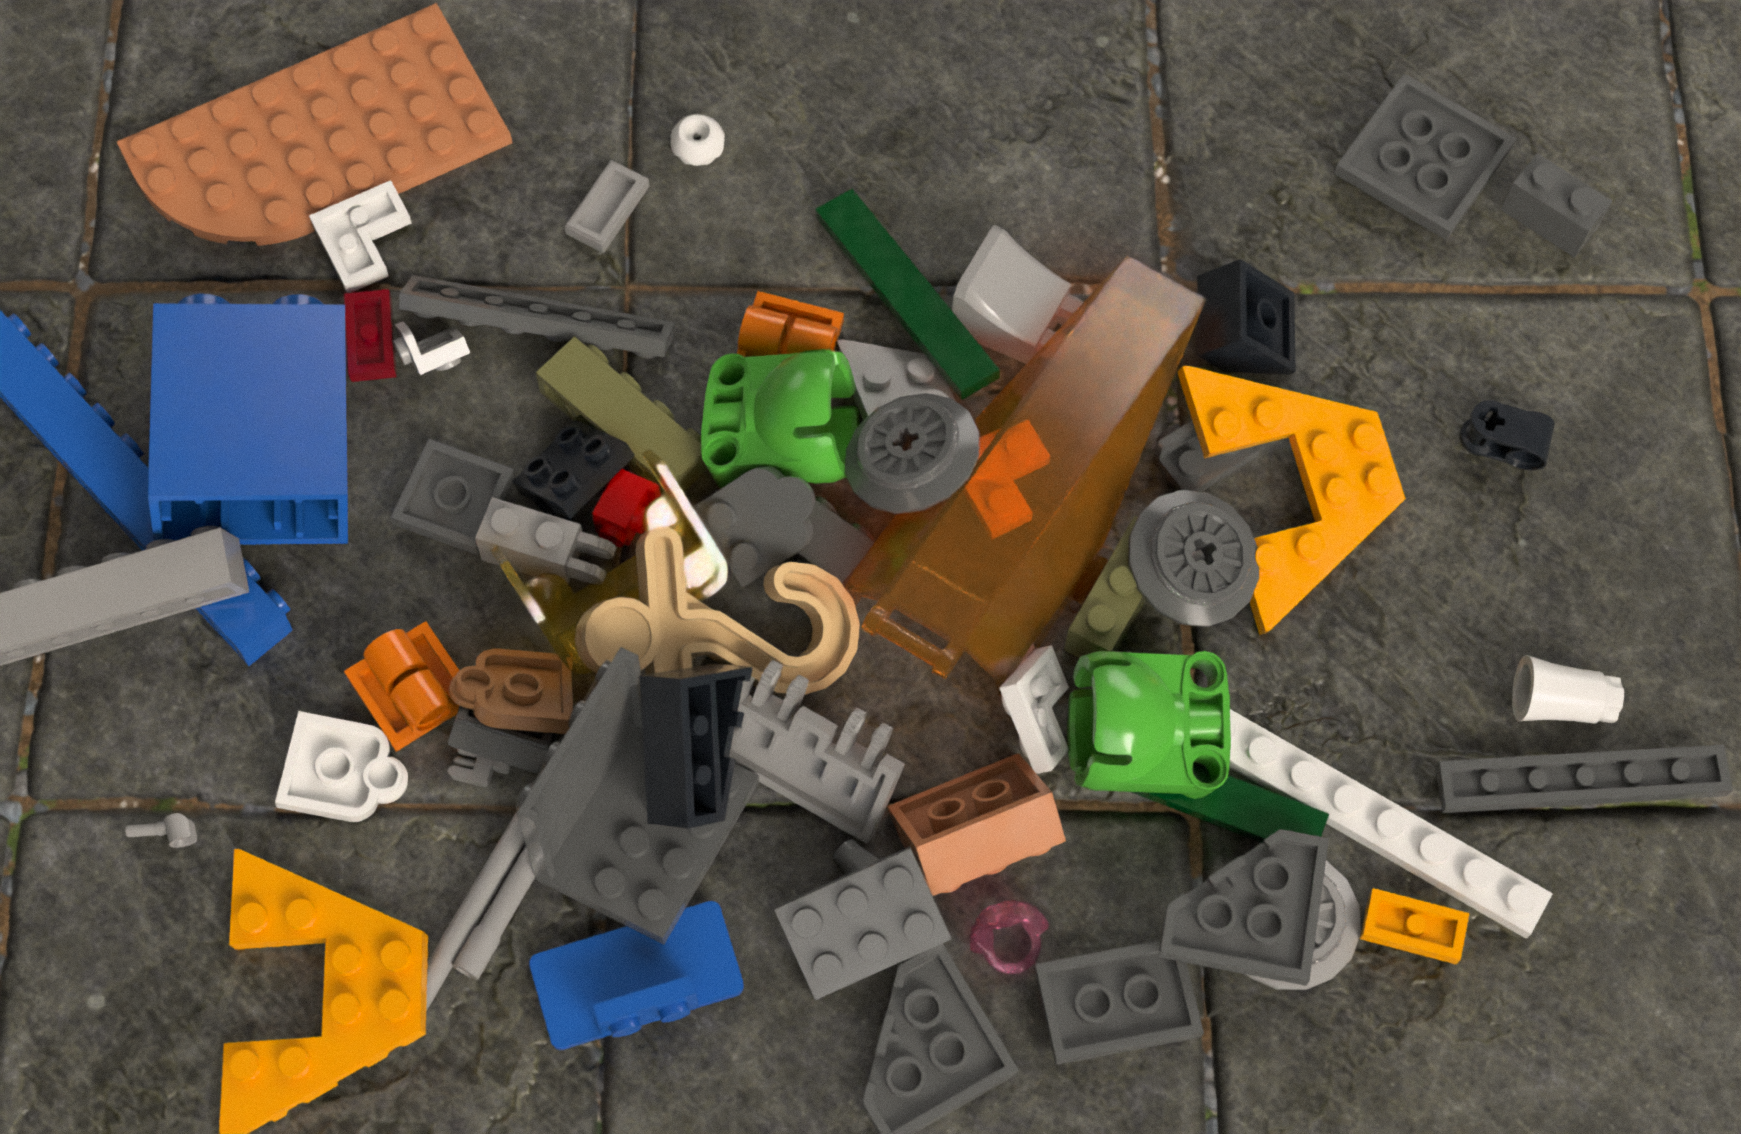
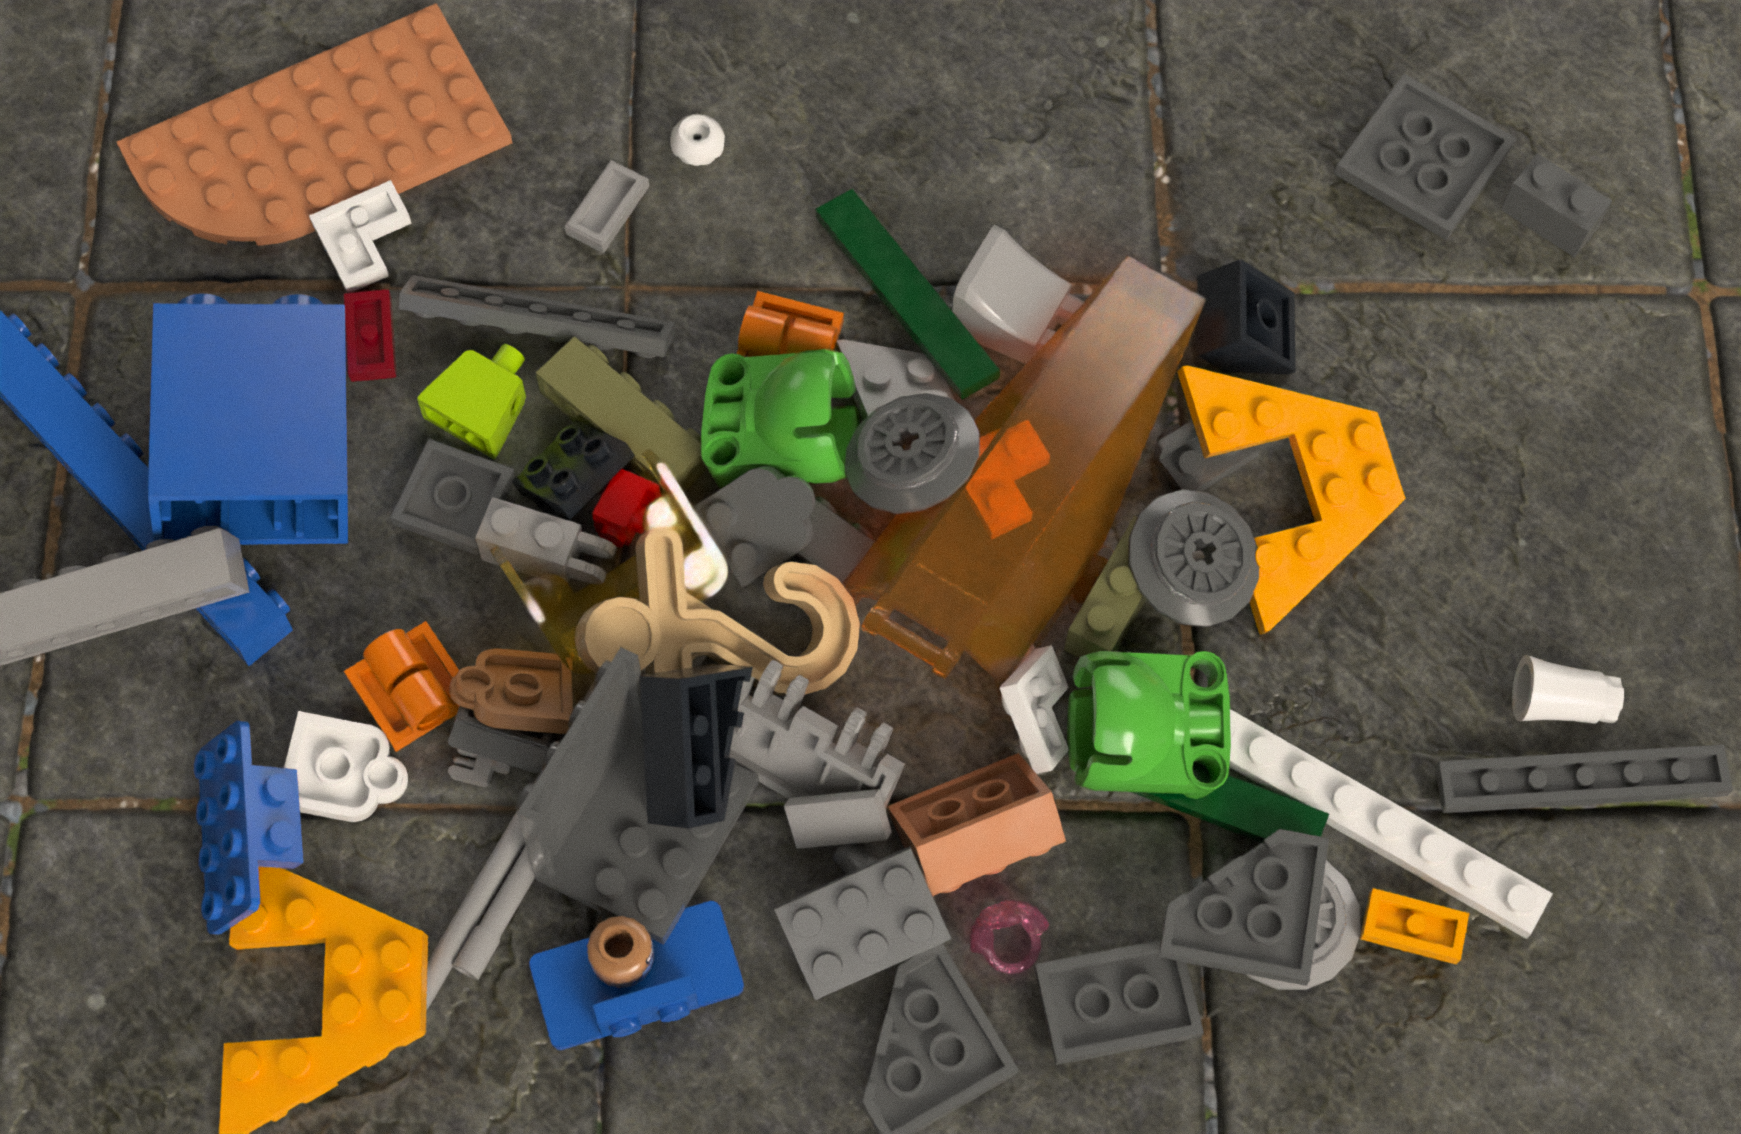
light grey hand [126,813,197,848] -> none
bracket [393,321,470,375] -> none
black piece [1460,400,1555,470] -> none
none -> blue bracket [194,721,303,935]
none -> lime torso [417,344,526,460]
none -> medium nougat head [587,916,654,988]
none -> light grey tile [784,789,892,849]

